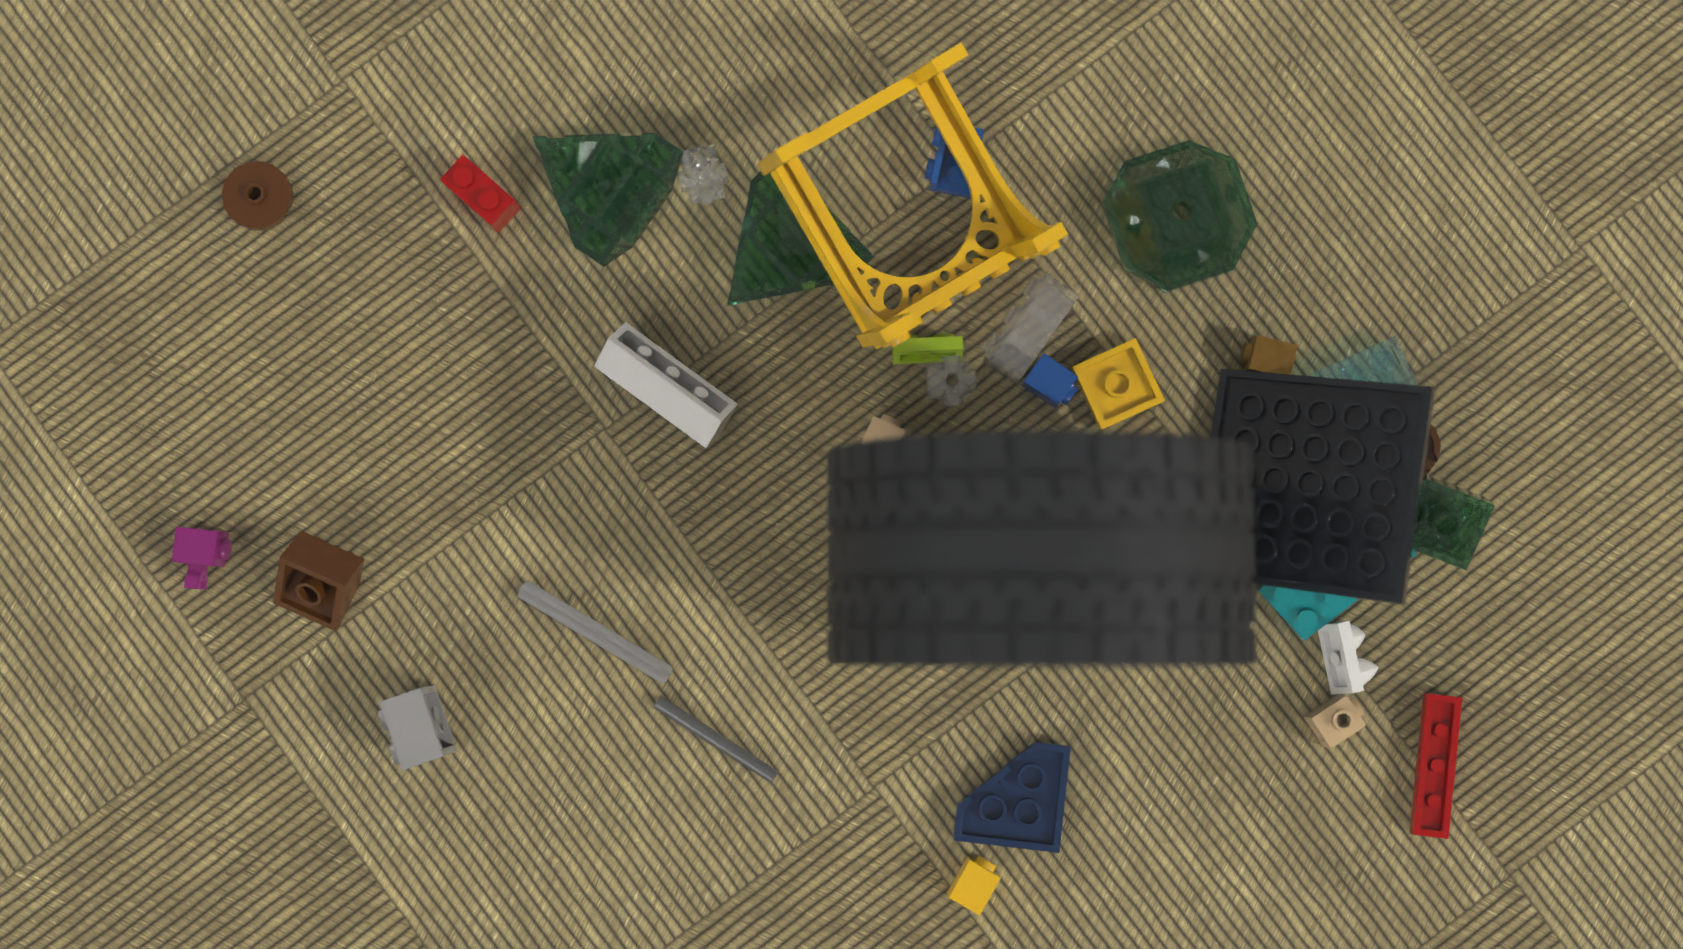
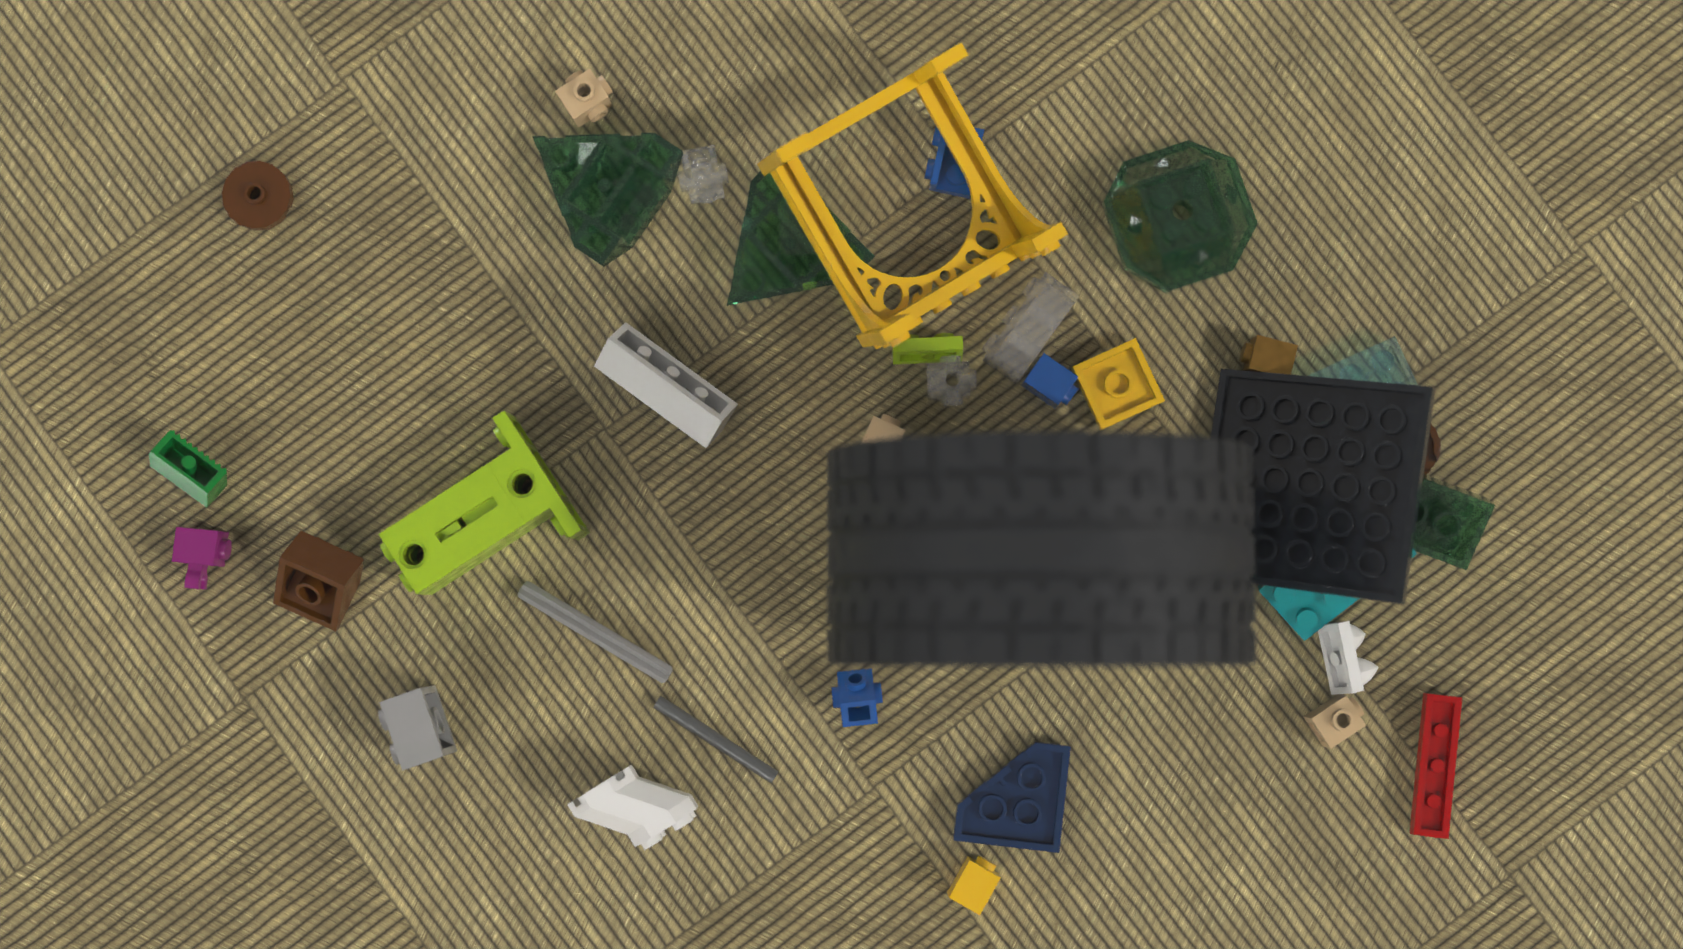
red brick [440,154,521,233] -> none
none -> green brick [148,430,227,508]
none -> lime brick [378,411,590,595]
none -> tan brick [555,68,613,128]
none -> white brick [567,764,698,850]
none -> blue brick [831,668,883,727]

